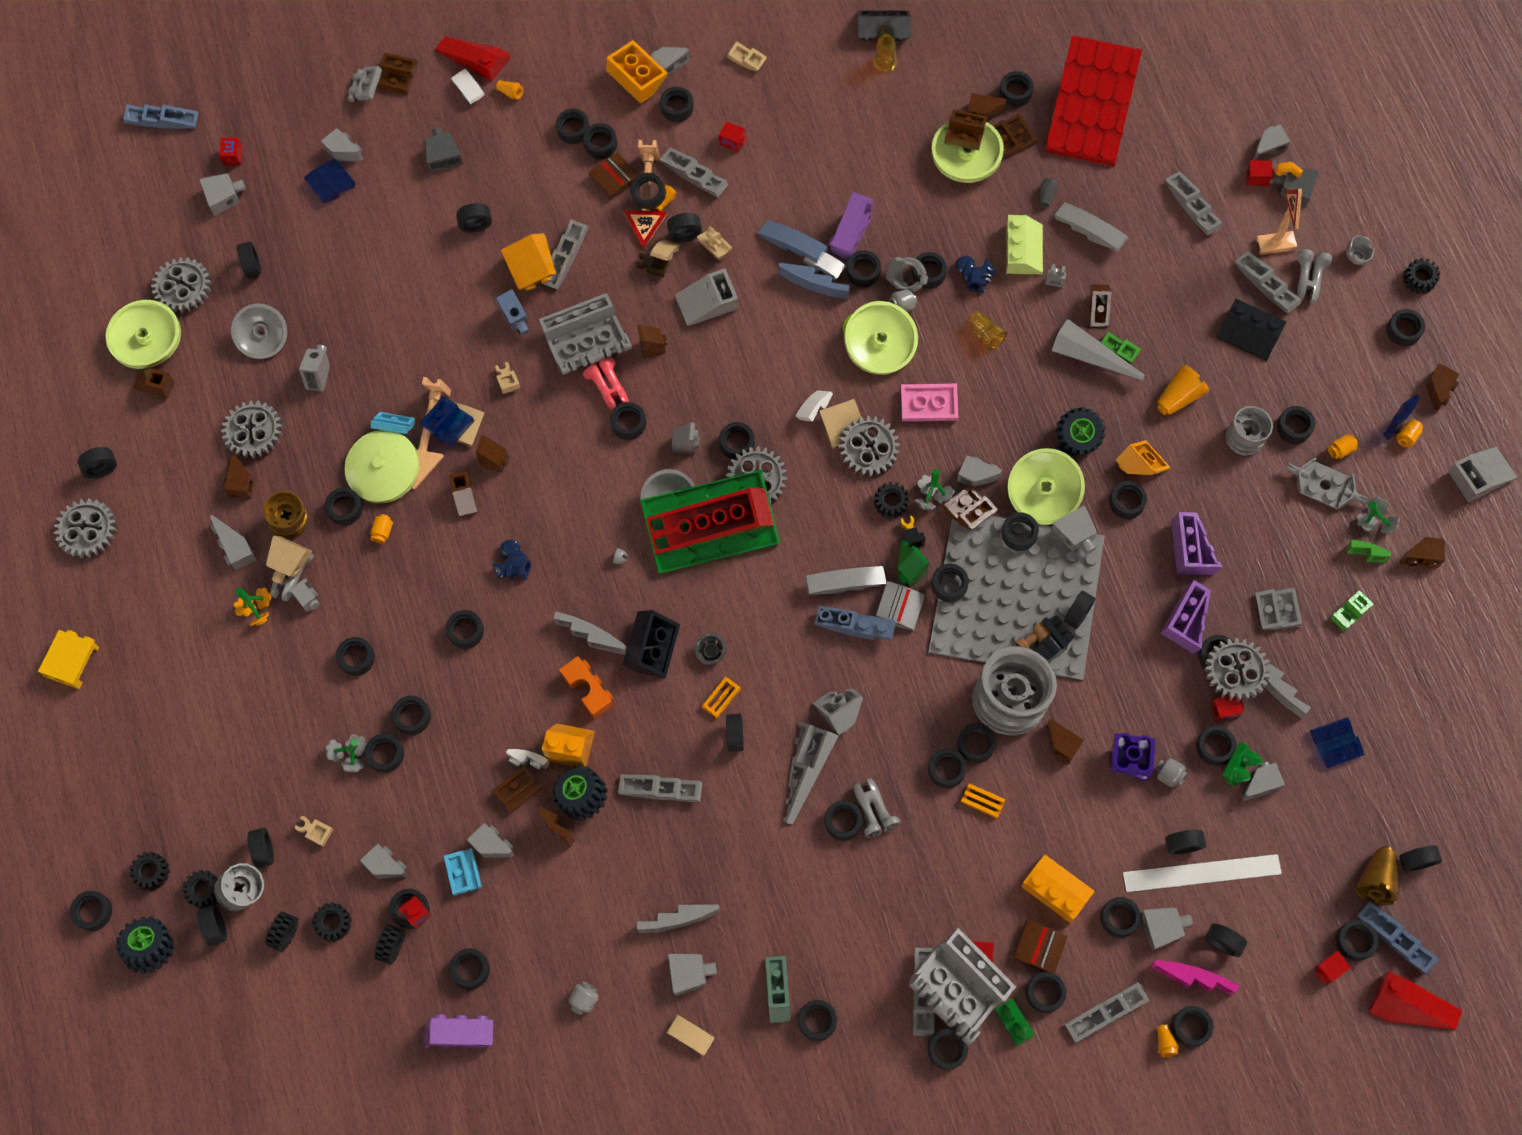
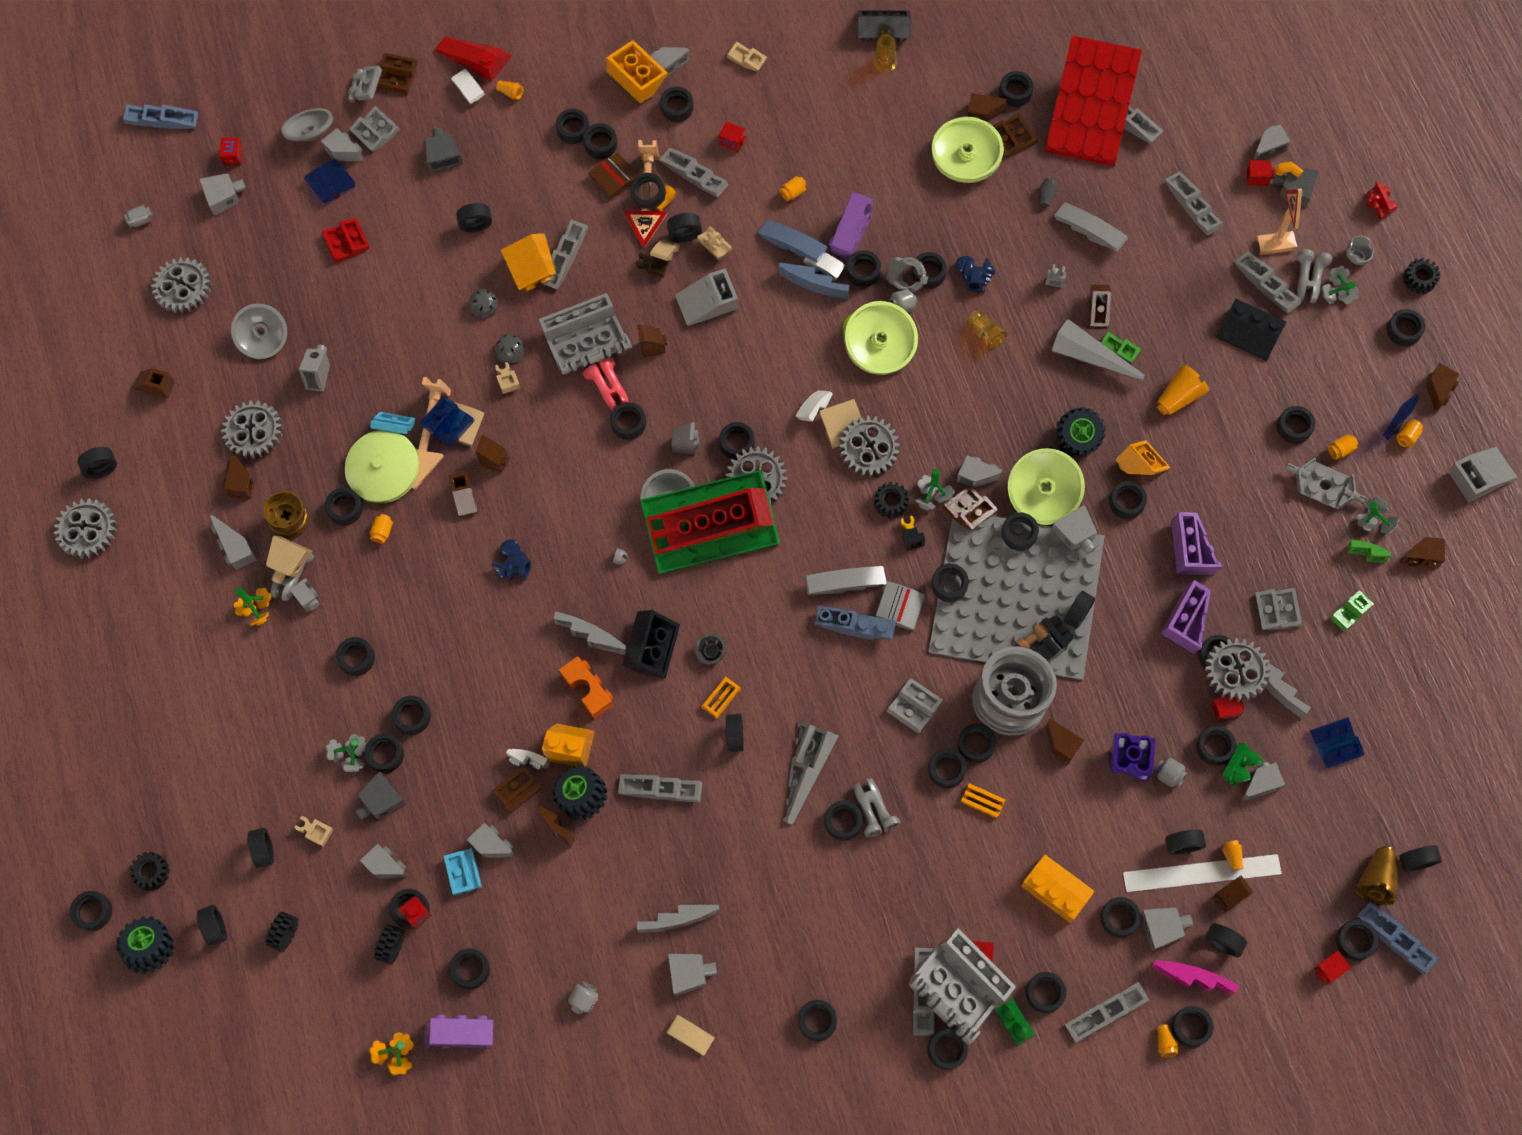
yellow panel [38,630,99,689] -> none
yellowish green dish [106,300,181,369] -> none
black tyre [182,870,218,909] -> none
light grey wheel [214,863,264,911] -> none
black tyre [237,241,262,278] -> none
black tyre [312,902,352,941] -> none
black tyre [445,610,484,649] -> none
sand blue torso [496,289,529,336] -> none
sand green slope [765,956,791,1023] -> none
light grey slope [813,688,863,735] -> none
green slope [897,540,929,588] -> none
bright pink plate [901,384,958,422] -> none
reddish brown slope [944,109,987,151] -> none
yellowish green slope [1006,215,1043,275] -> none
reddish brown slope [1013,920,1068,974] -> none
light grey wheel [1225,406,1273,456] -> none
red wedge [1368,971,1463,1030] -> none
none -> light grey brick [124,204,153,228]
none -> light grey dish [281,108,333,142]
none -> red slope [322,218,370,263]
none -> light grey slope [349,106,401,152]
none -> dark grey torso [355,772,406,820]
none -> light orange plant [369,1032,414,1075]
none -> dark grey helmet [469,289,499,318]
none -> dark grey helmet [495,334,524,364]
none -> light orange brick [780,176,807,201]
none -> light grey slope [887,678,943,734]
none -> light grey slope [1124,106,1163,144]
none -> reddish brown slope [1214,875,1253,913]
none -> light orange cone [1222,840,1244,871]
none -> light grey plant [1322,266,1359,305]
none -> red hips [1366,182,1398,219]

